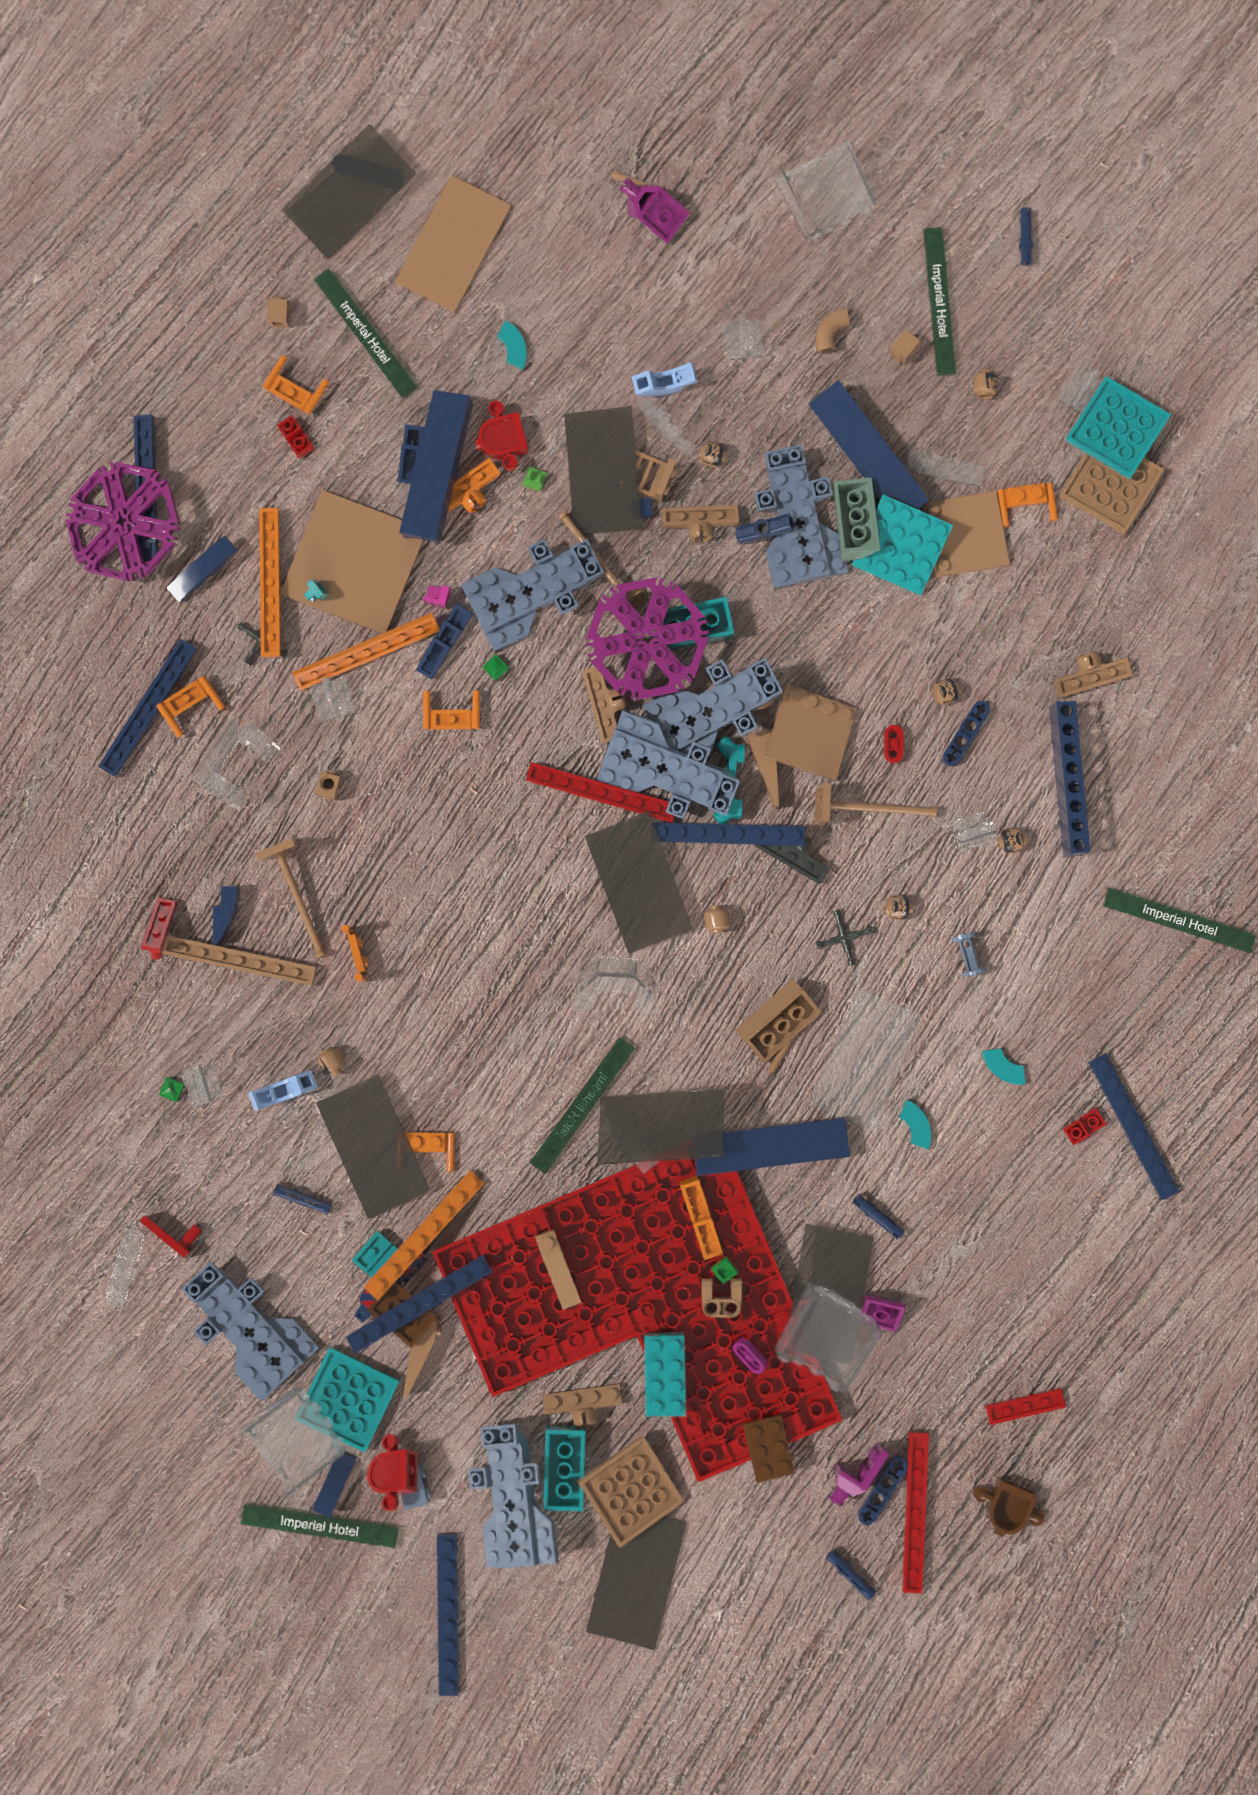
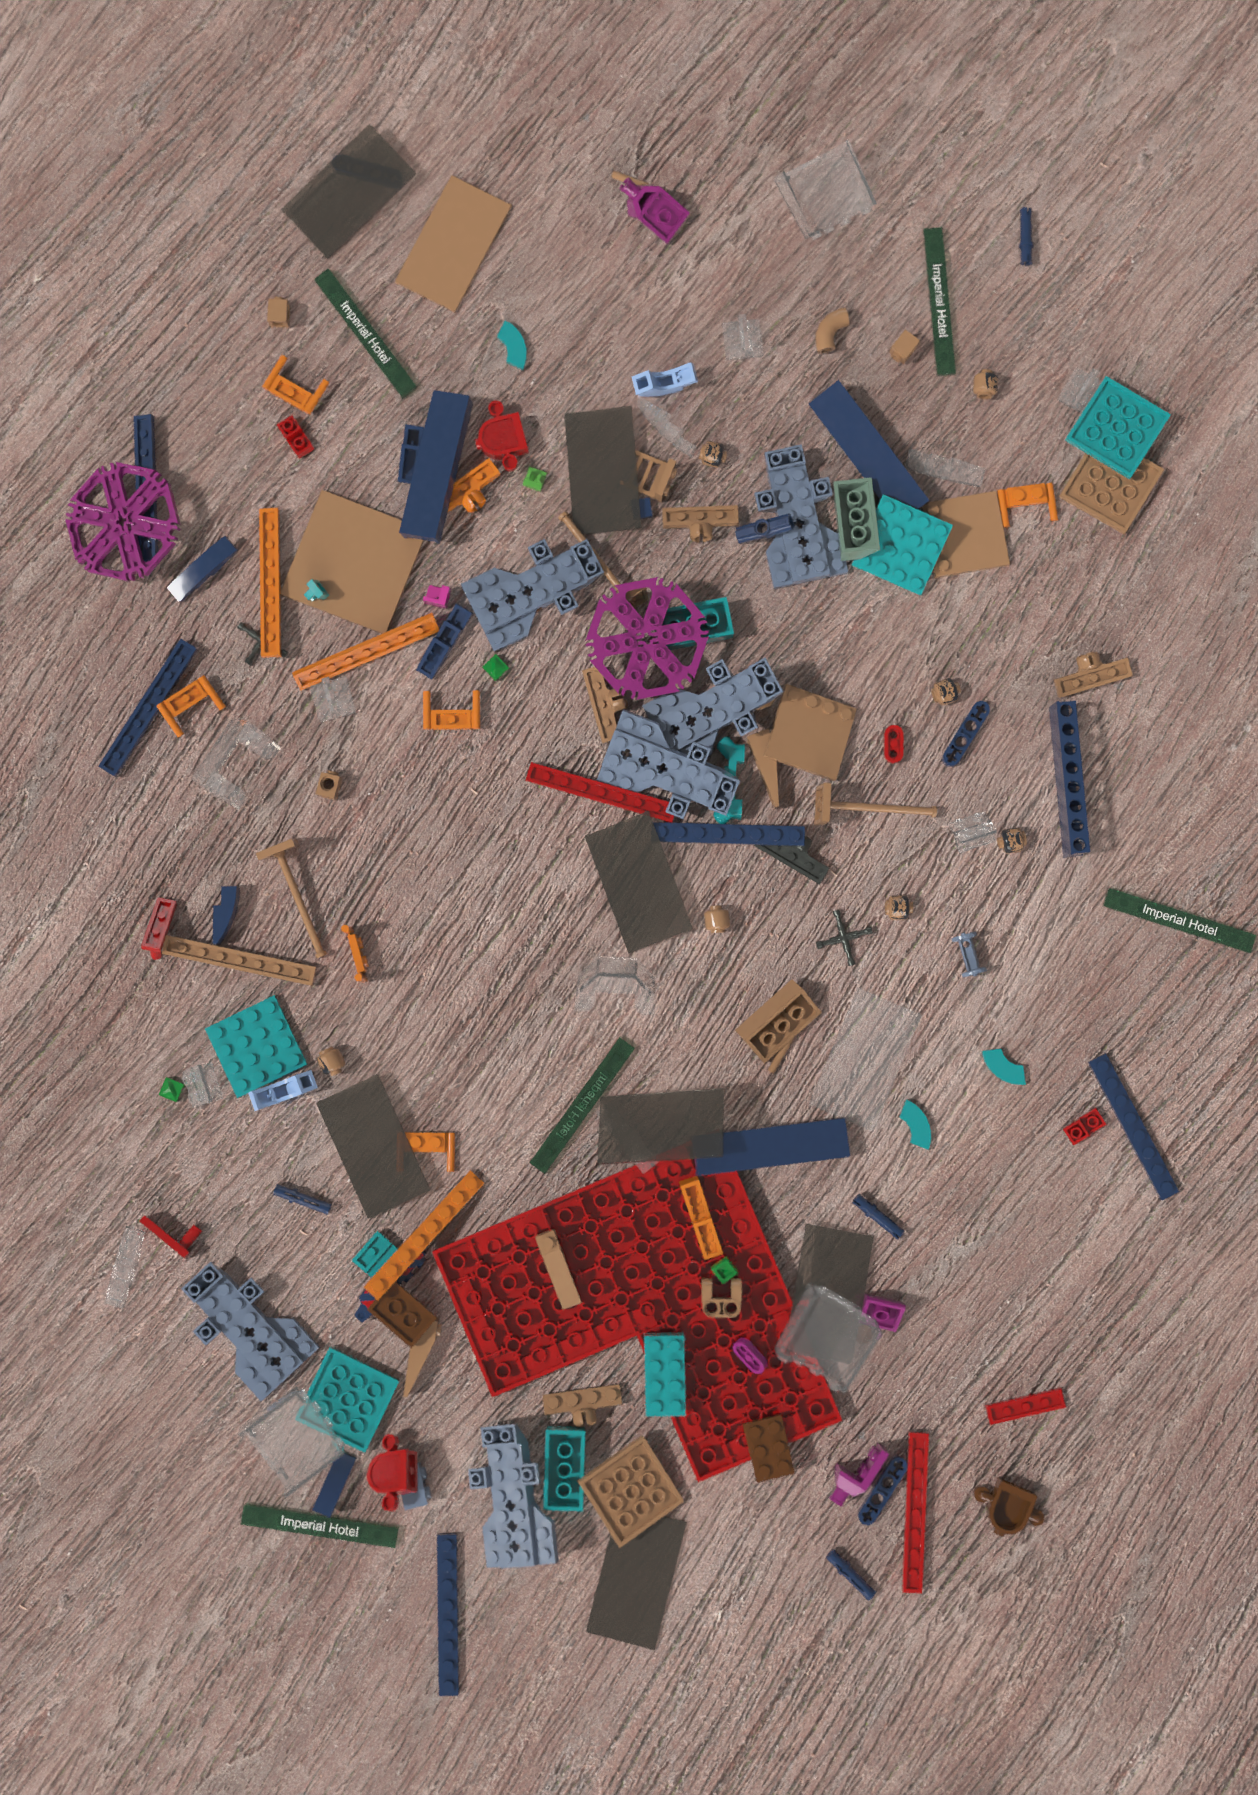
dark blue plate [345,1255,493,1354] -> none
none -> teal plate [205,995,308,1098]

